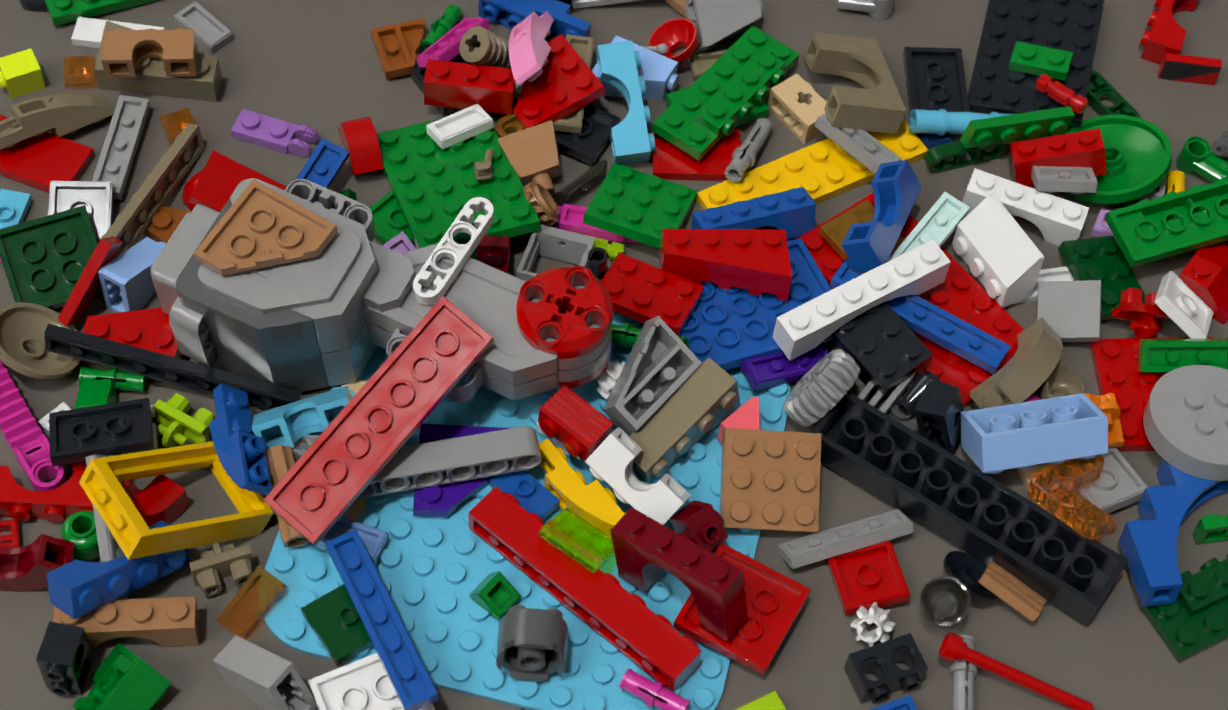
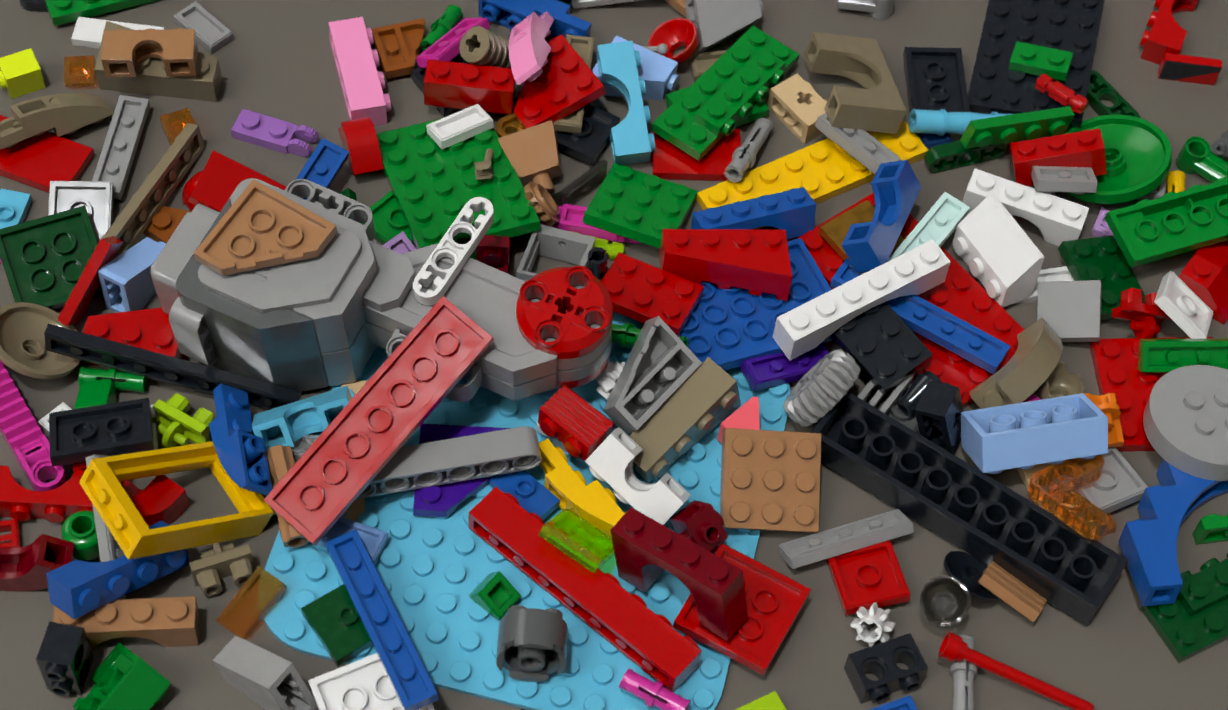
none -> bright pink brick [328,17,391,126]

